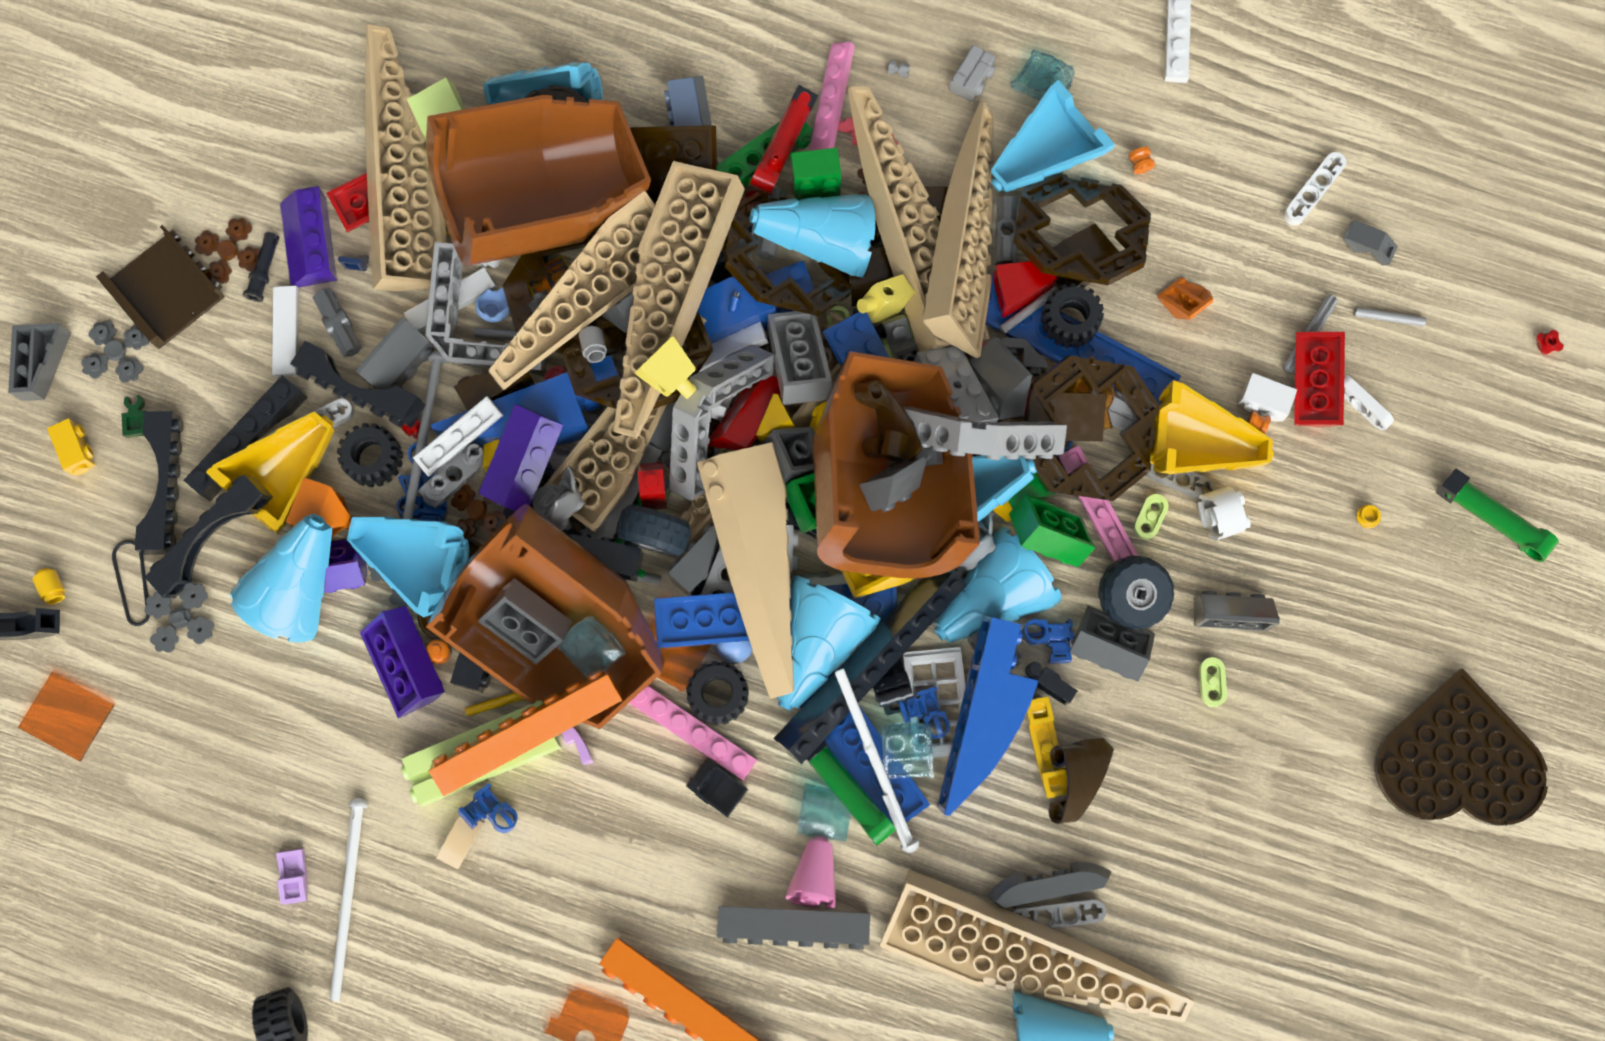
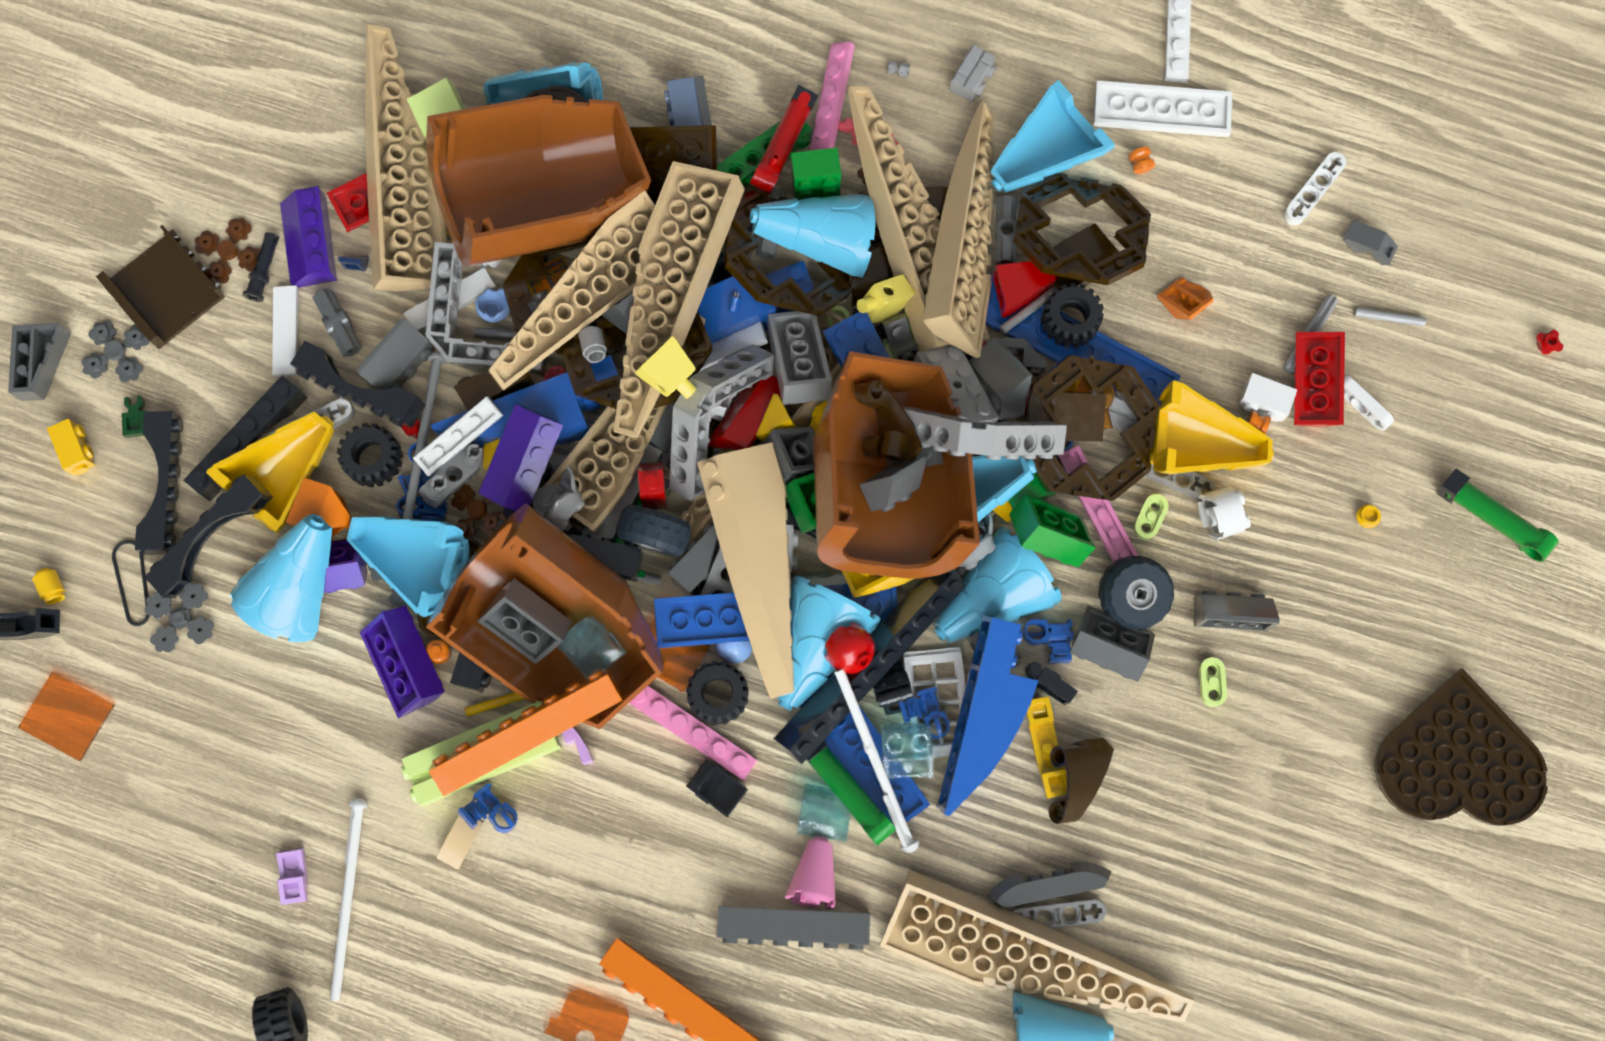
clear light blue slope [1010,50,1075,101] -> none
none -> red cylinder [824,622,875,674]
none -> white plate [1093,81,1232,137]

